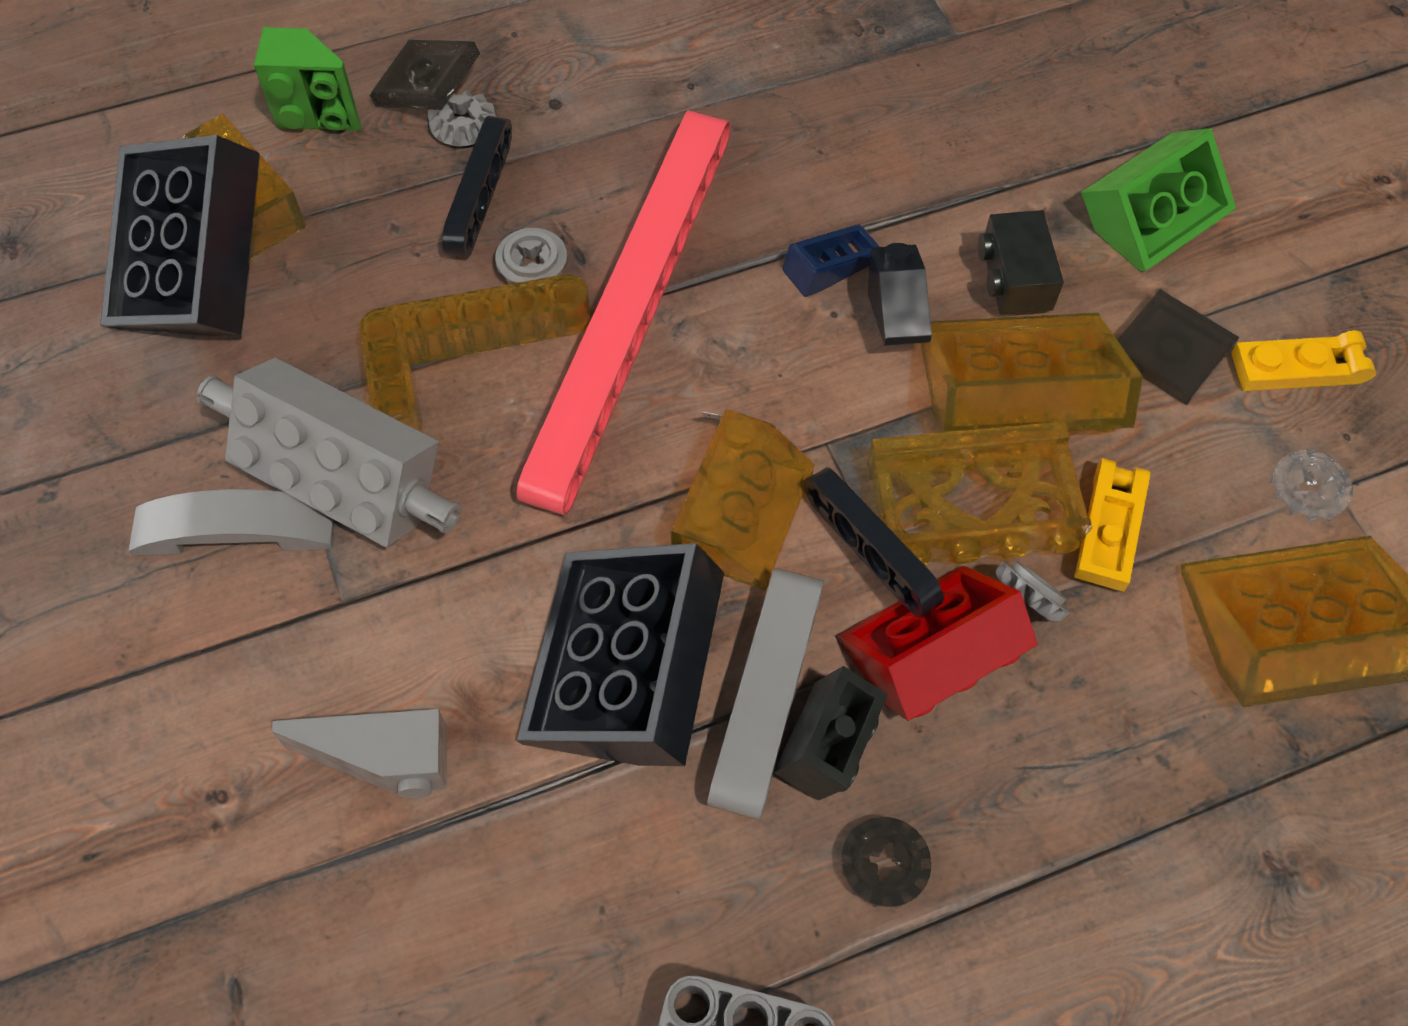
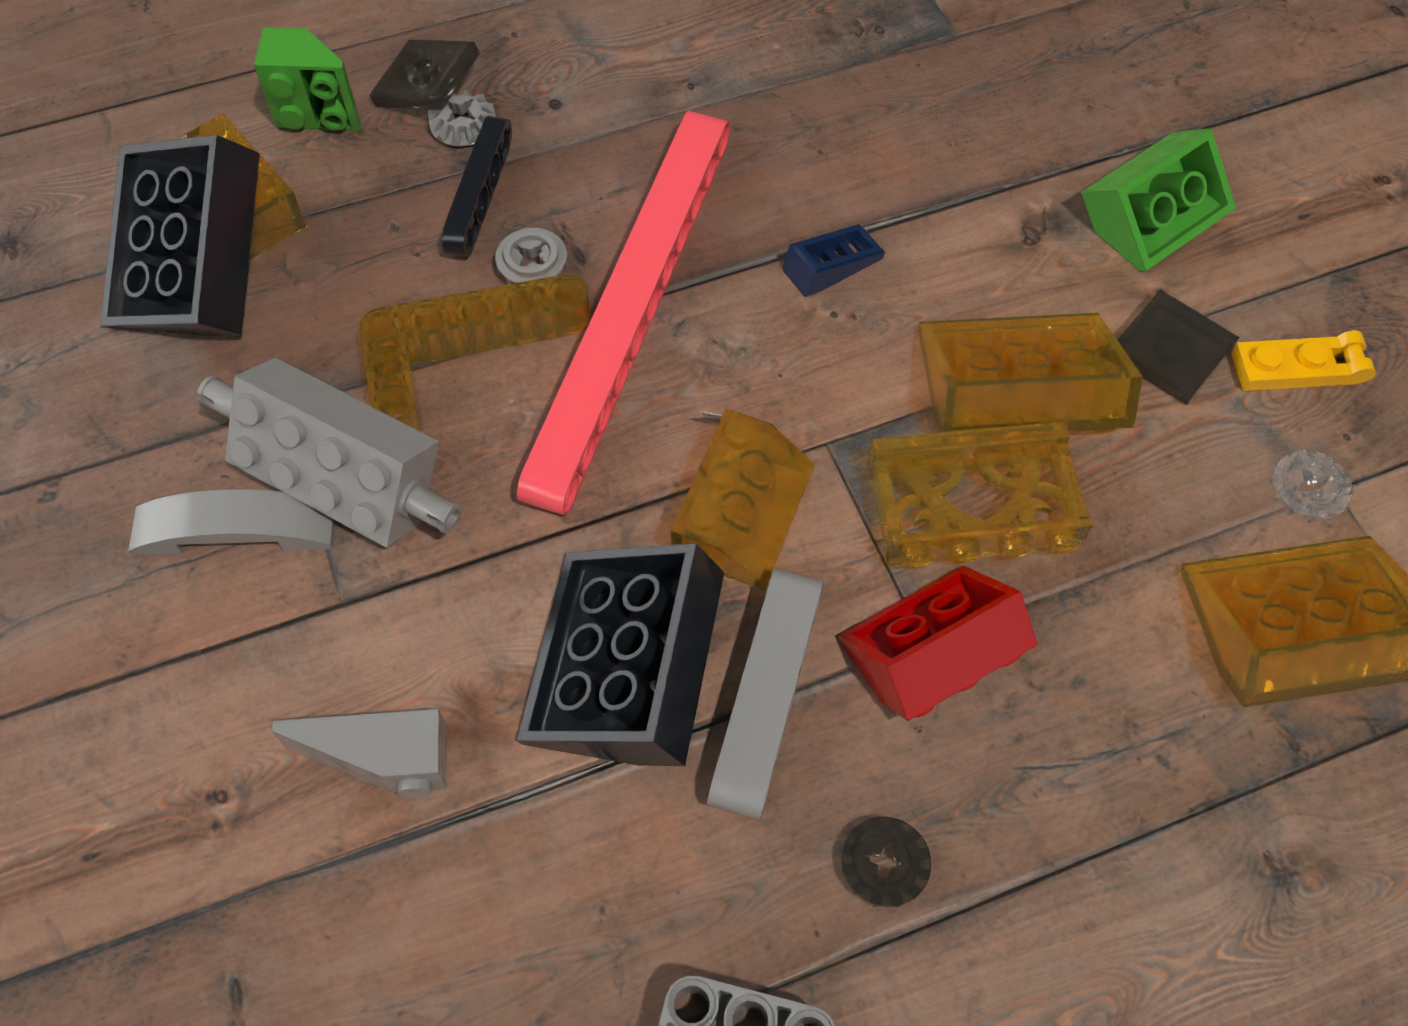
pearl dark grey brick [773,666,888,801] -> none
black beam [804,467,944,617] -> none
black slope [868,243,932,346] -> none
pearl dark grey brick [978,210,1064,315] -> none
light grey gear [995,560,1070,622] -> none
yellow plate [1074,458,1151,592] -> none

